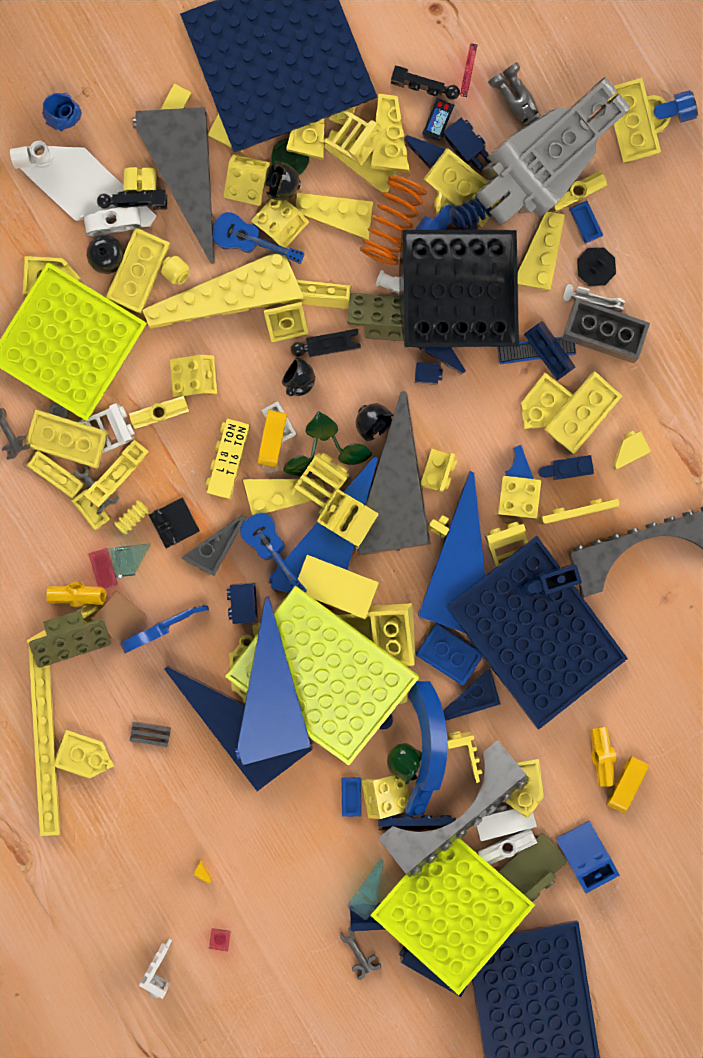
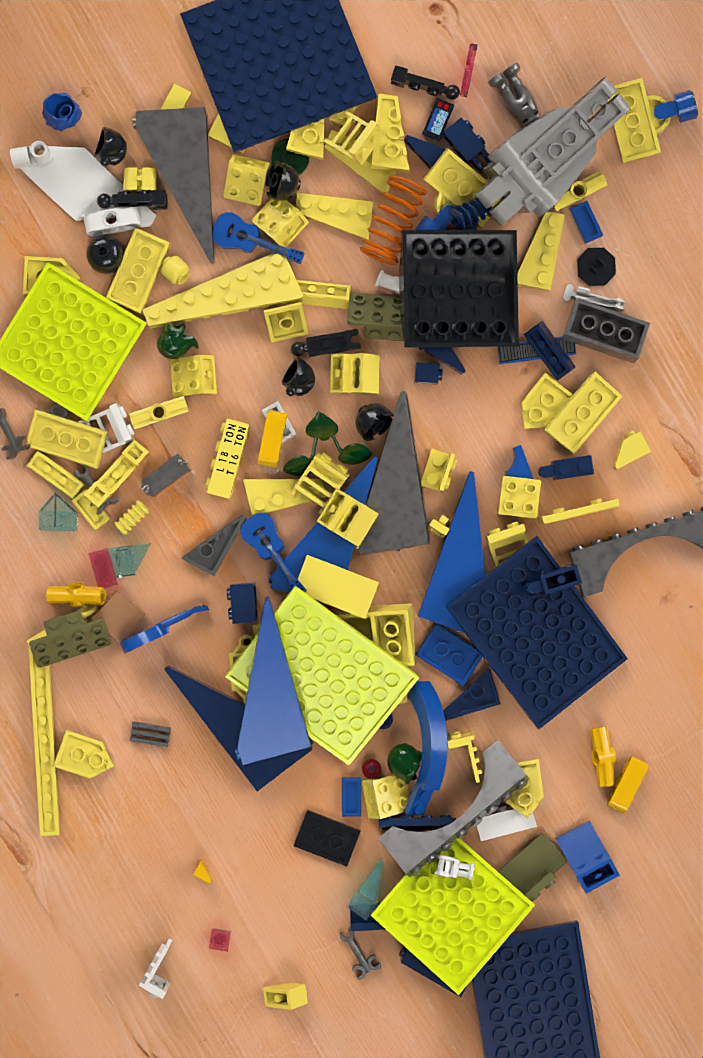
black hinge [149,497,200,549] -> none
white piece [478,828,537,865] -> none
none -> clear light blue slope [38,492,78,531]
none -> black piece [94,127,127,166]
none -> flat silver brick [141,454,191,497]
none -> dark green hair [157,323,199,359]
none -> light yellow slope [263,983,308,1010]
none -> black tile [294,809,361,867]
none -> light yellow piece [330,353,380,394]
none -> dark red tile [362,759,381,779]
none -> white connector [434,855,475,881]

